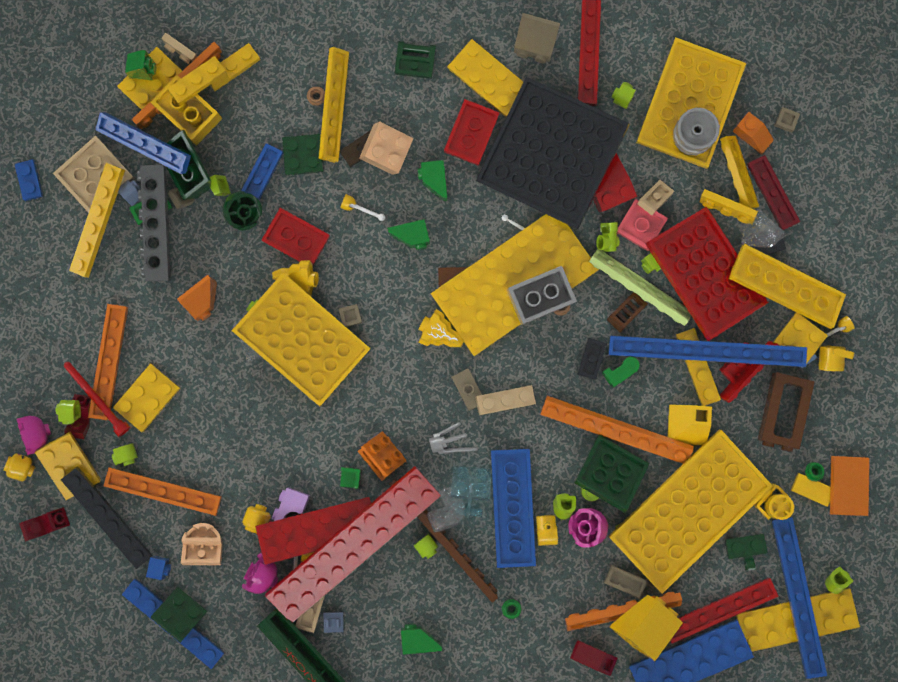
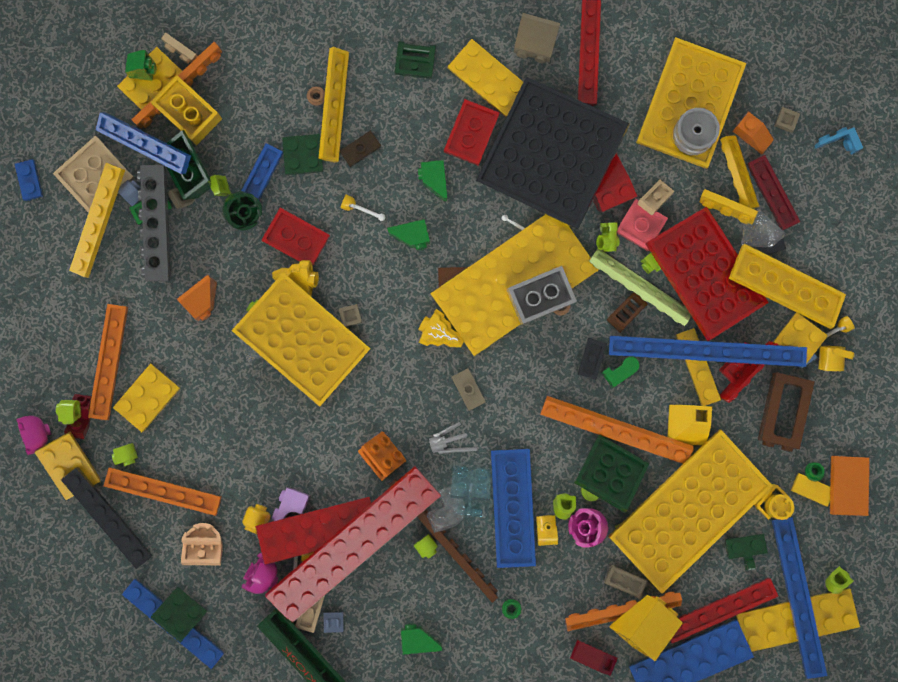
yellow head [4,454,35,482] -> none
dark red slope [19,507,70,542] -> none
red piece [64,362,131,437] -> none
blue plate [146,556,171,580] -> none
yellow bracket [167,43,261,105] -> none
green panel [340,467,362,489] -> none
light nougat brick [359,122,413,175] -> none
tan plate [475,385,536,415] -> none
lime plate [611,82,636,109] -> none
none -> dark azure bracket [814,127,863,155]

